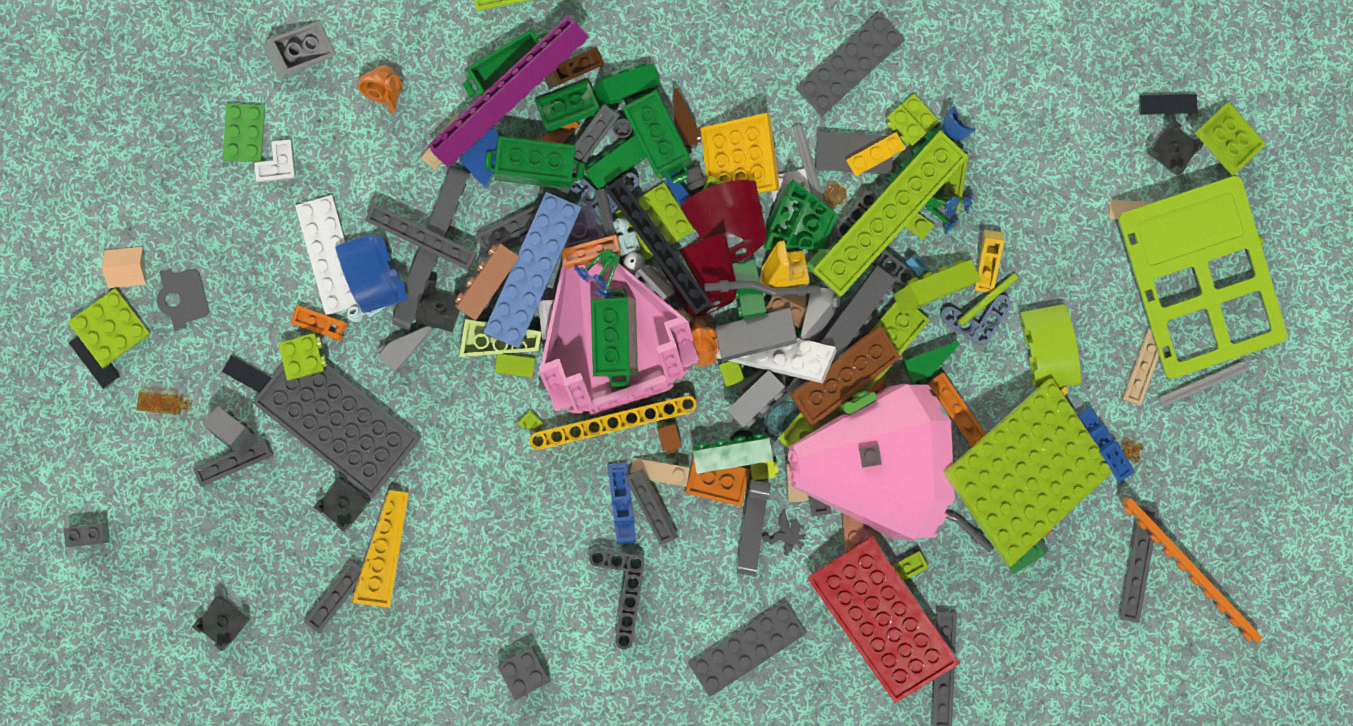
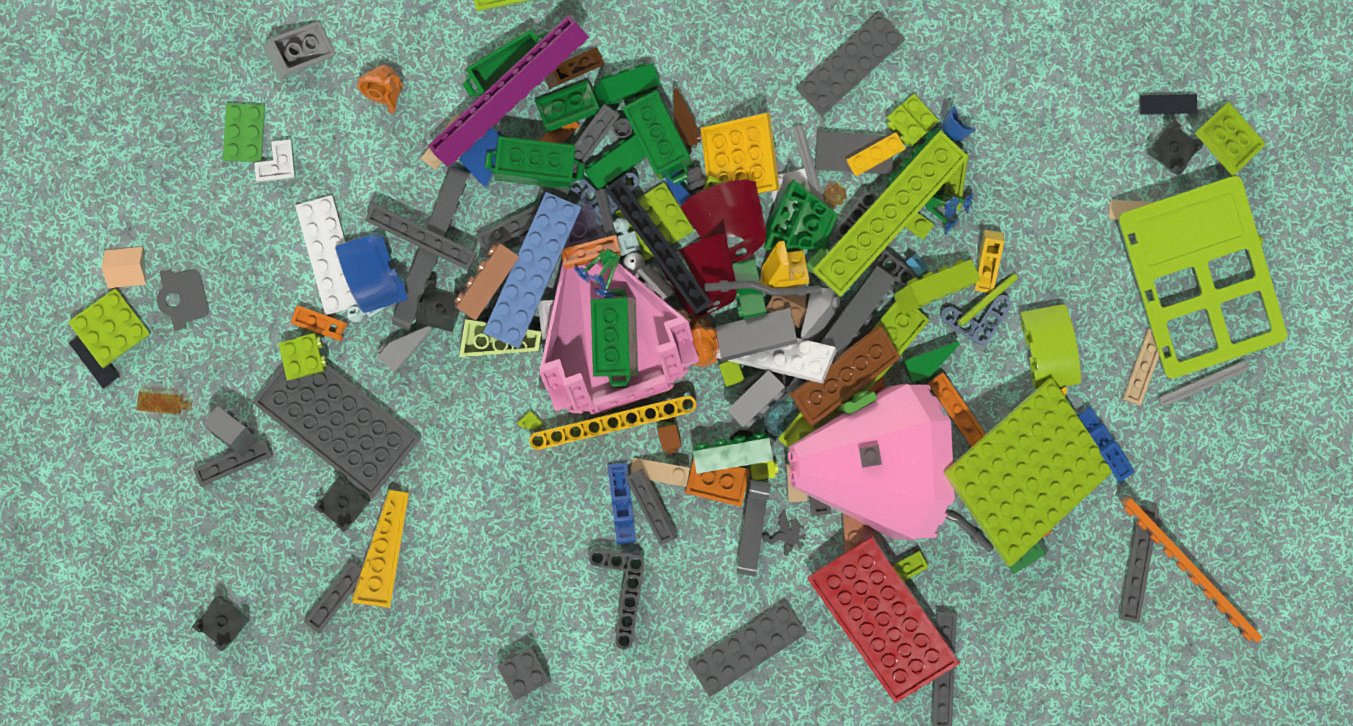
dark grey brick [64,524,110,548] -> none
black tile [222,355,272,393] -> none
lime tile [495,354,535,378] -> none
clear orange plant [1123,440,1143,462] -> none

